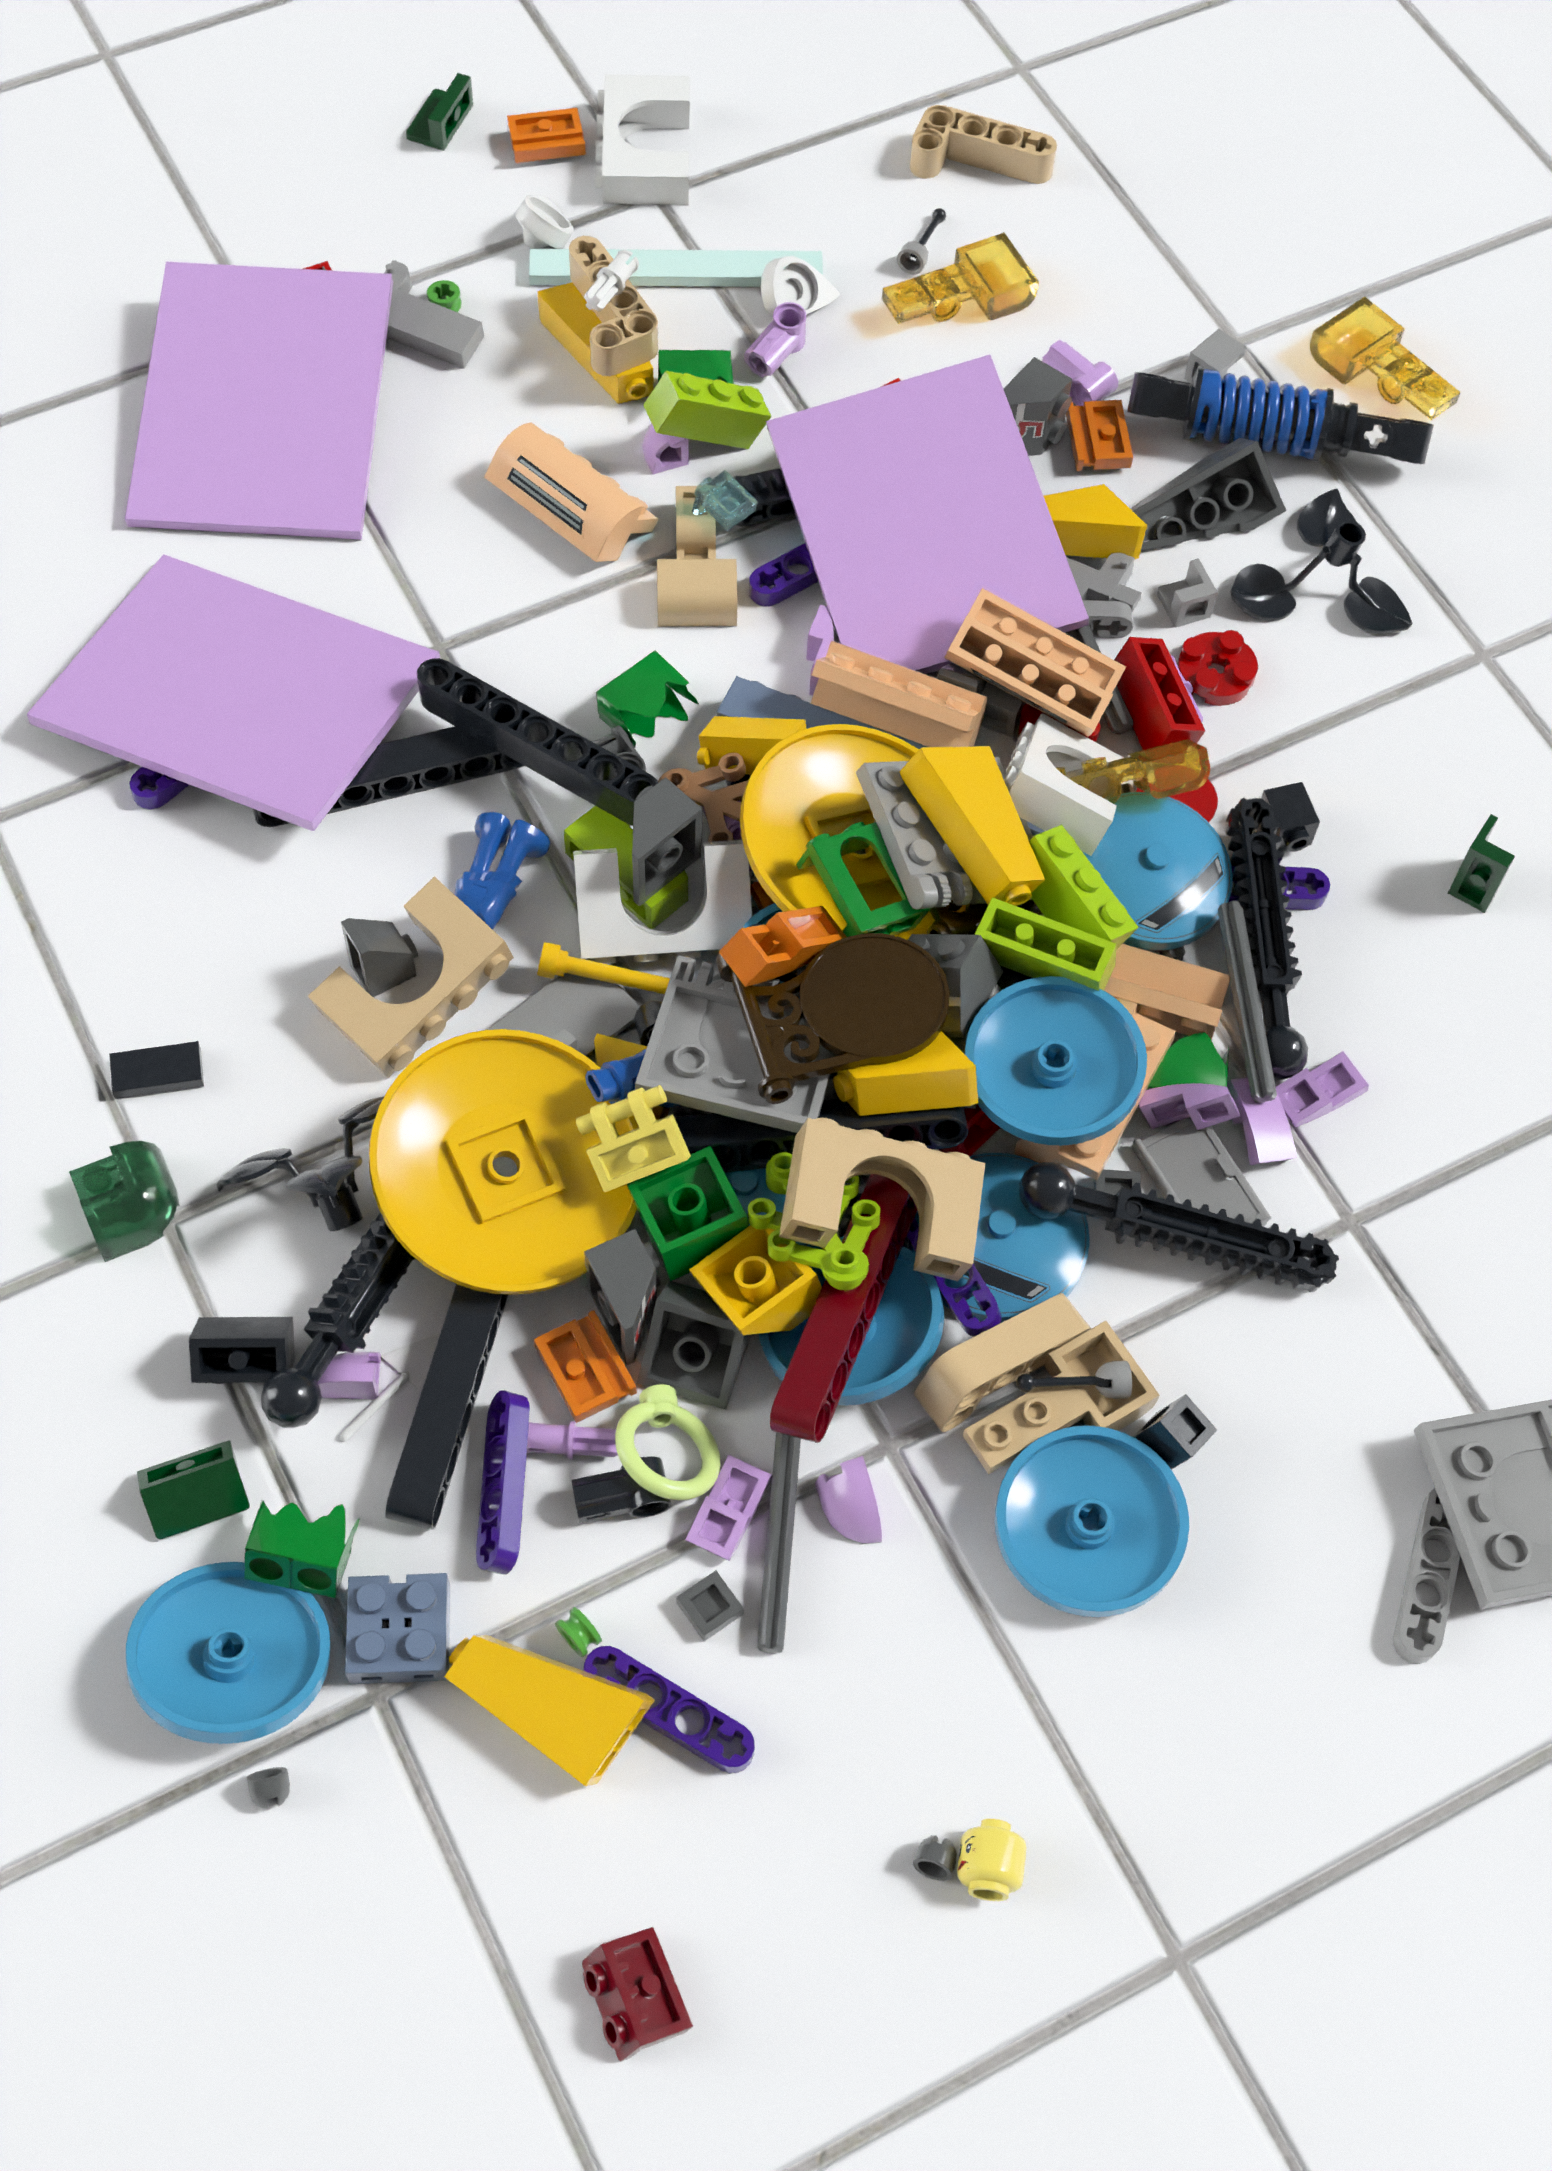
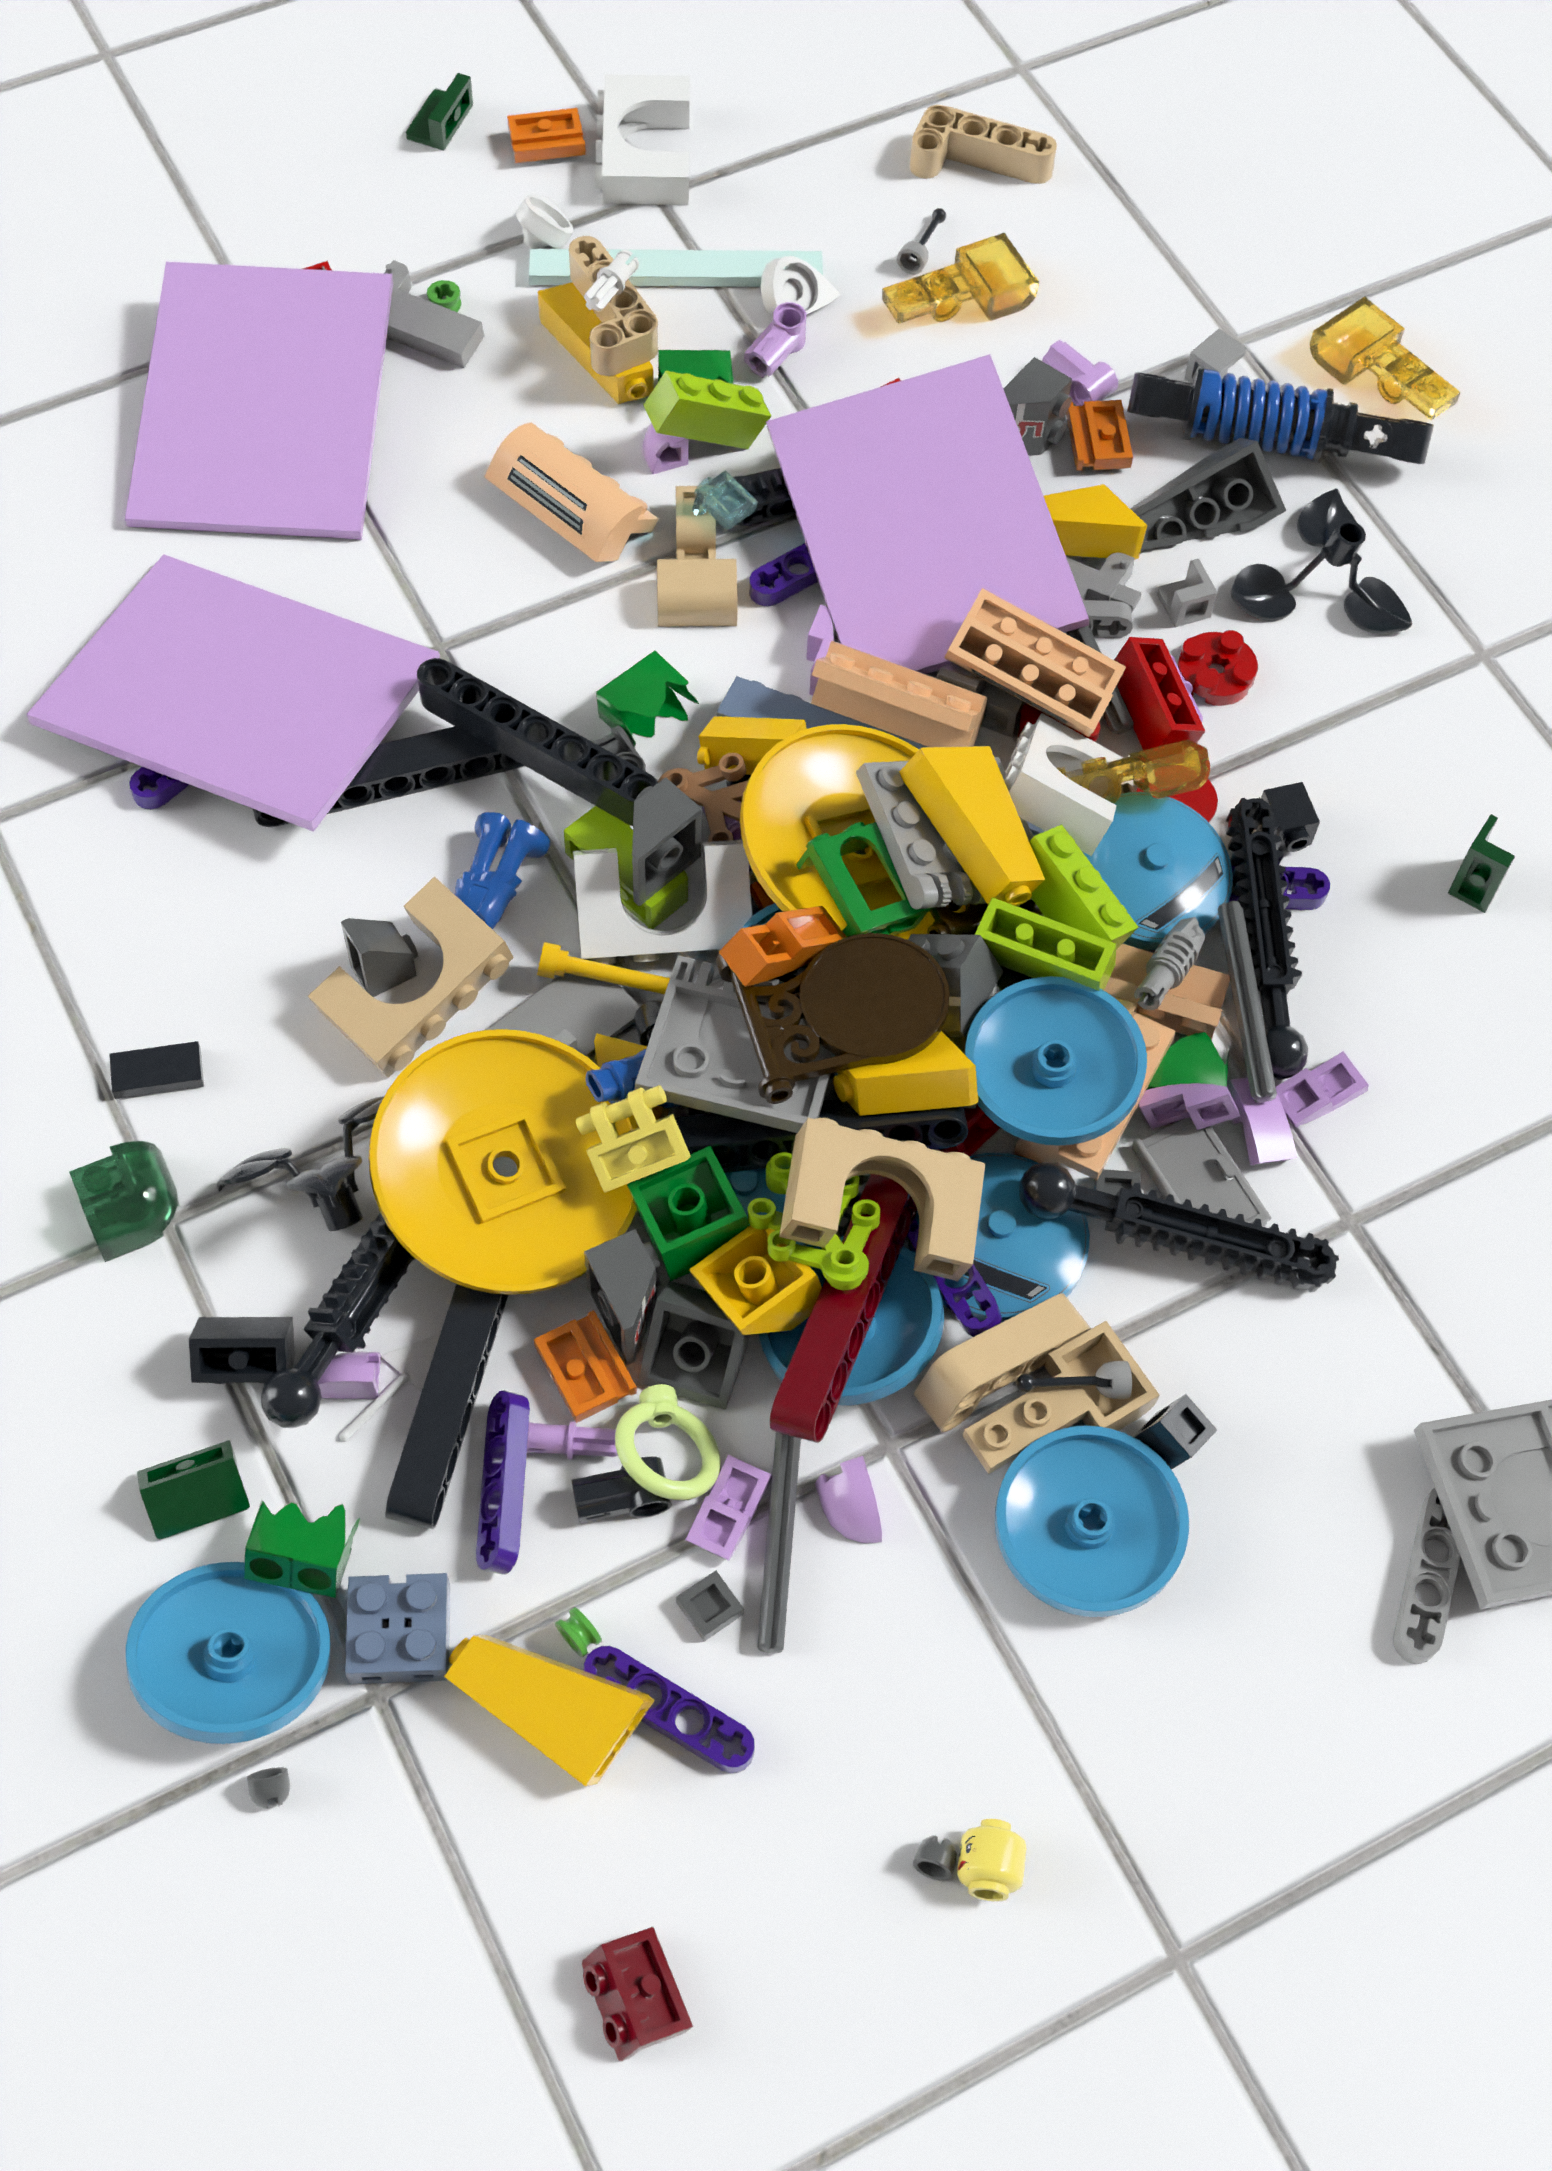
none -> light grey hinge [1134,917,1205,1010]

